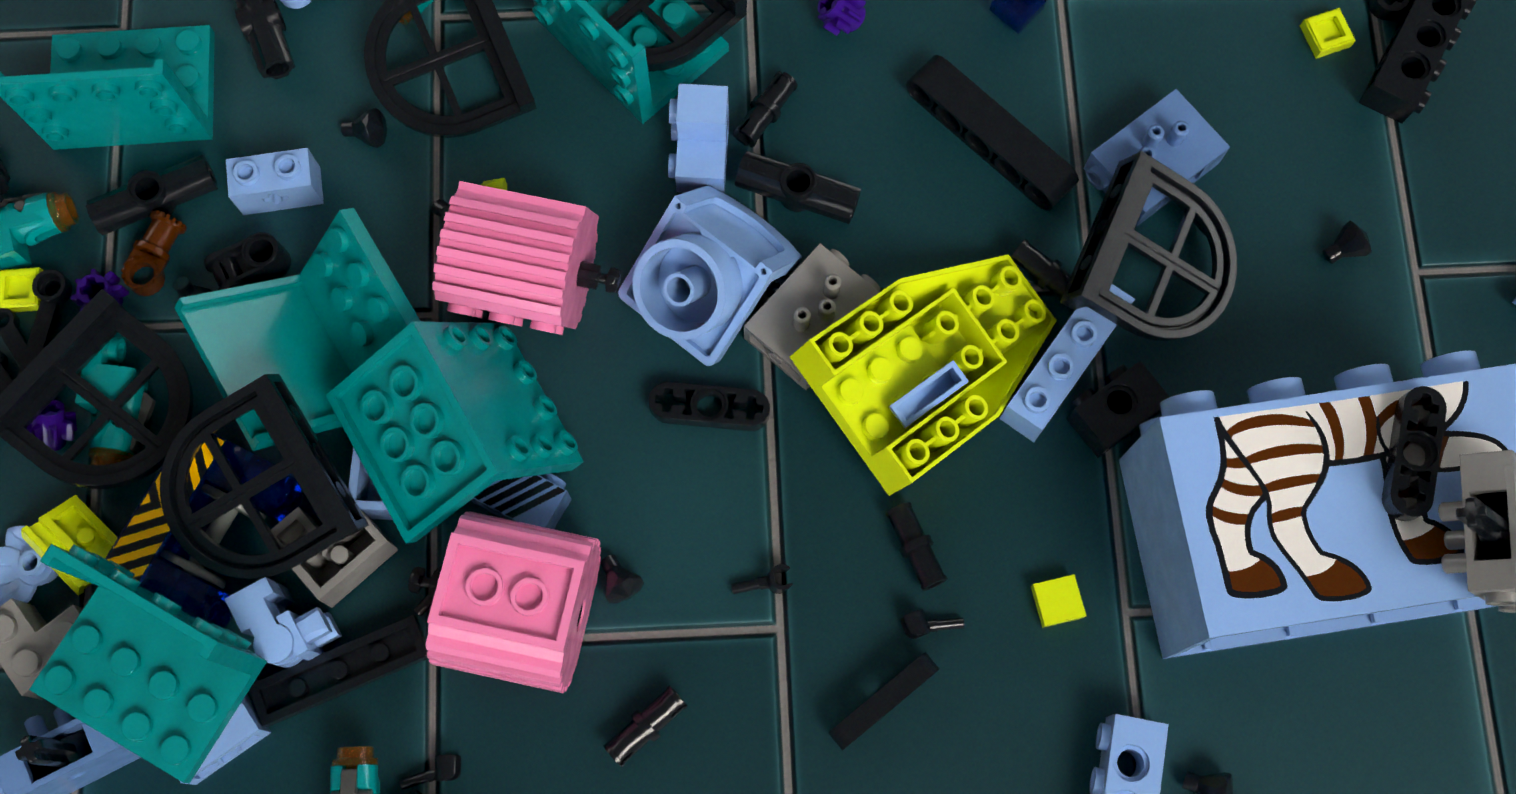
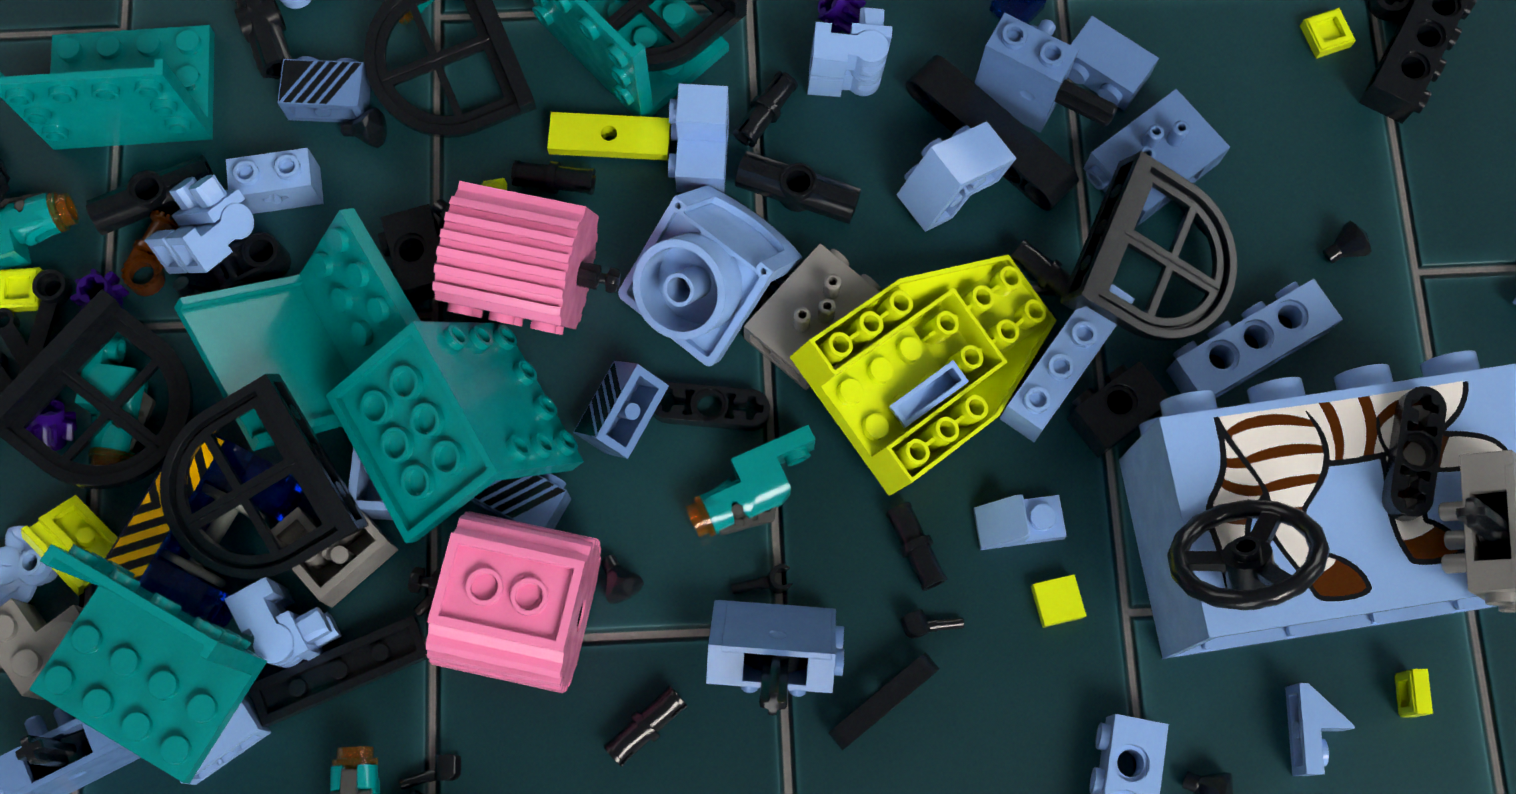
none -> light blue hips [144,175,254,274]
none -> medium blue brick [277,56,371,122]
none -> black brick [378,204,440,304]
none -> black pin [511,160,596,195]
none -> neon yellow tile [547,112,671,161]
none -> medium blue brick [573,361,669,459]
none -> teal plate [685,425,816,538]
none -> medium blue piece [706,600,844,716]
none -> light blue hips [807,7,892,97]
none -> light blue brick [896,121,1017,232]
none -> light blue slope [973,494,1067,550]
none -> medium blue piece [975,13,1117,133]
none -> medium blue brick [1068,16,1159,111]
none -> light blue brick [1166,279,1343,399]
none -> black piece [1167,499,1330,610]
none -> light blue slope [1285,683,1355,776]
none -> neon yellow tile [1394,669,1433,717]

